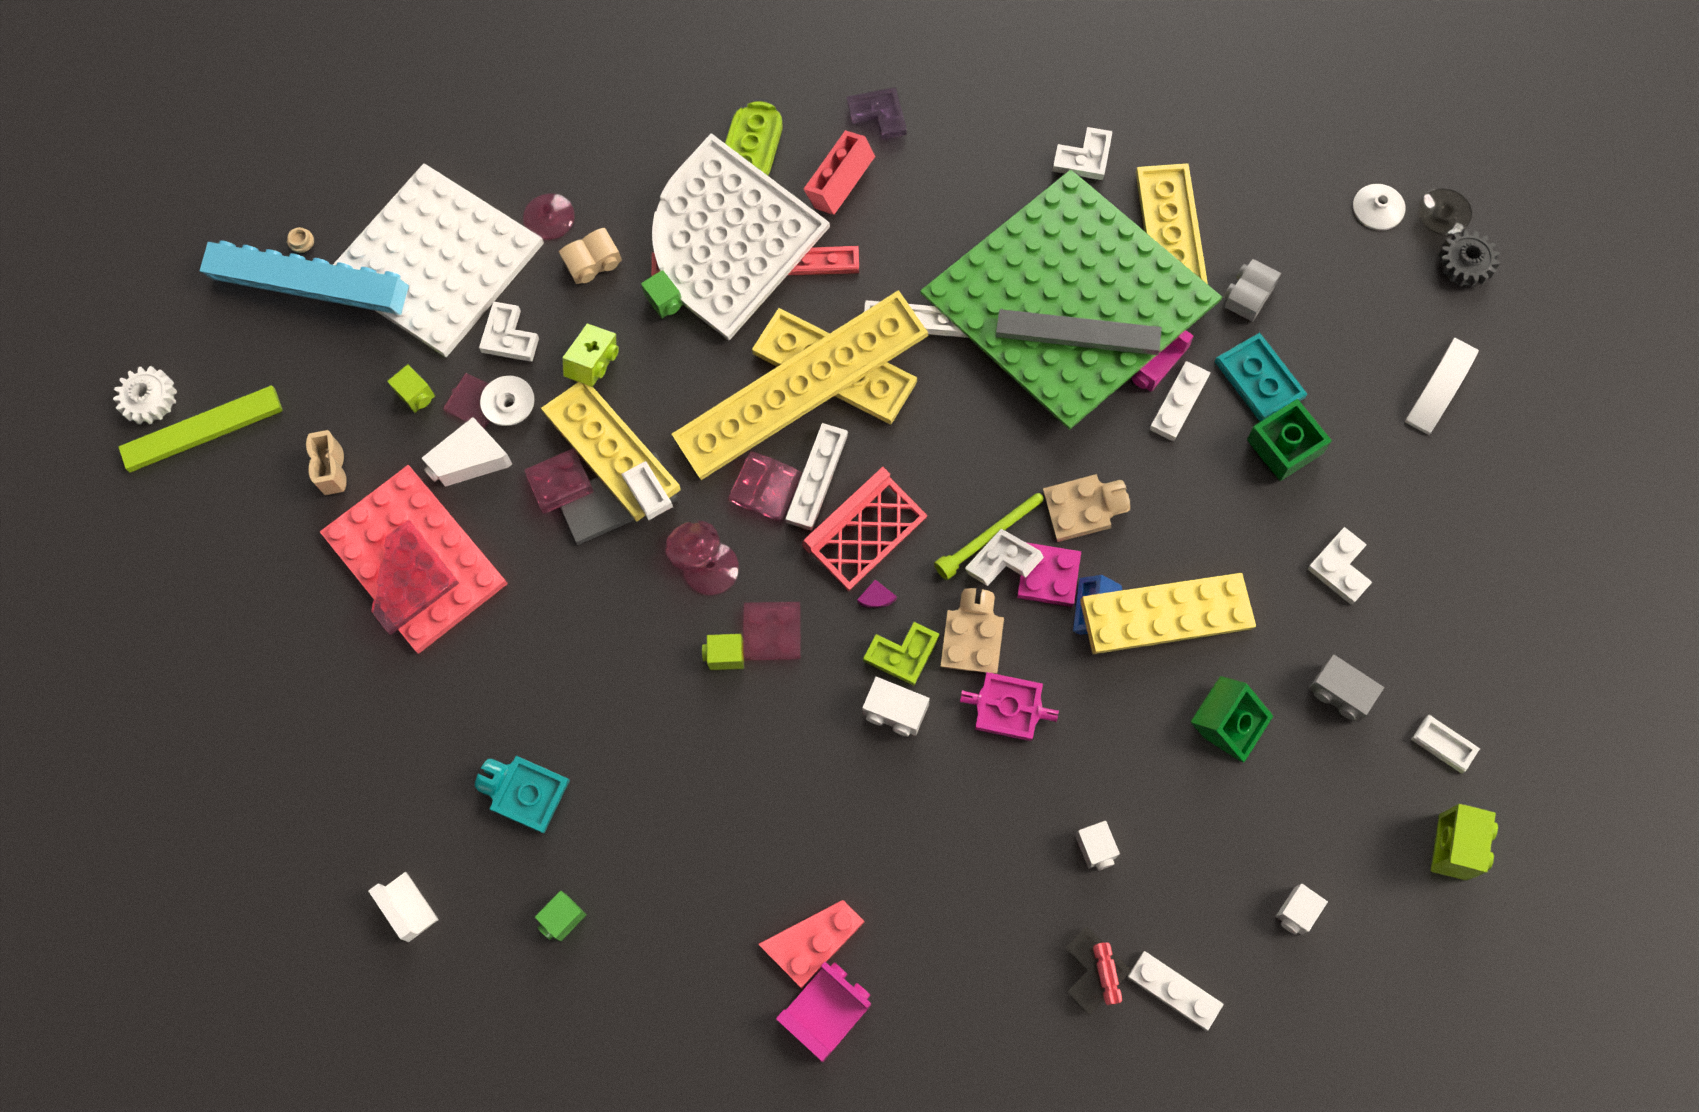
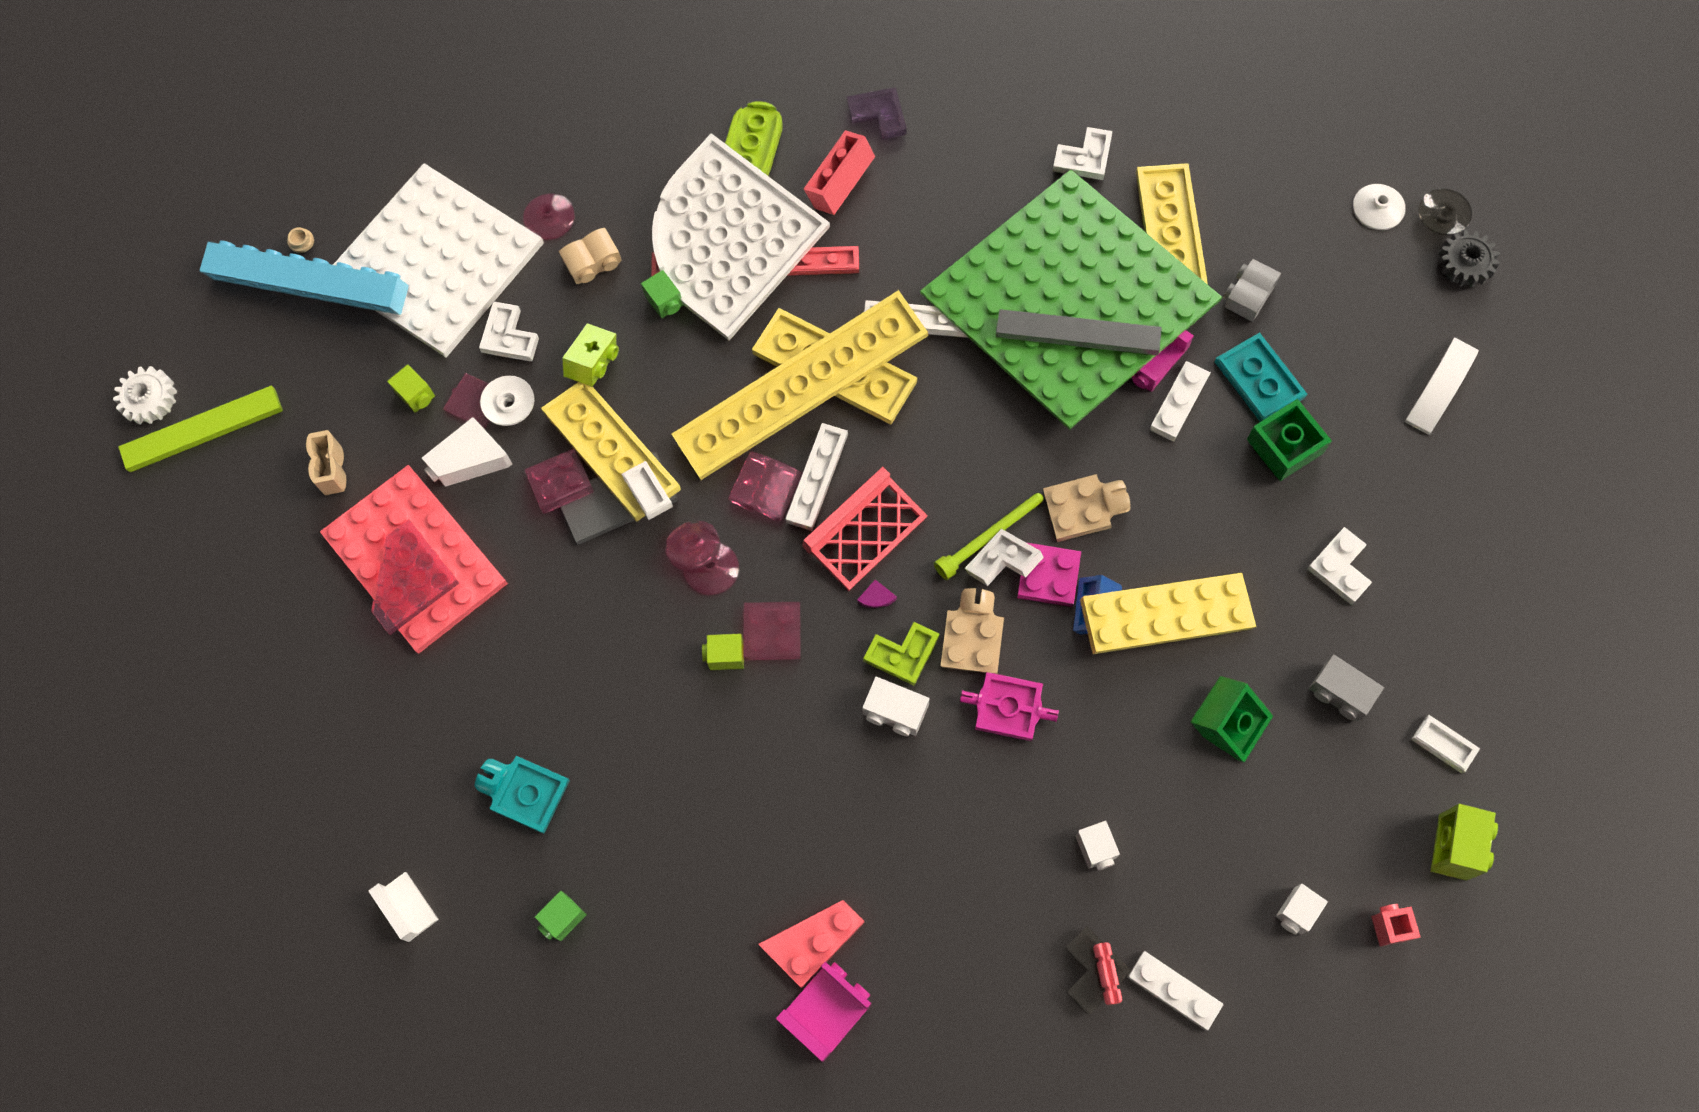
none -> coral brick [1371,904,1420,947]

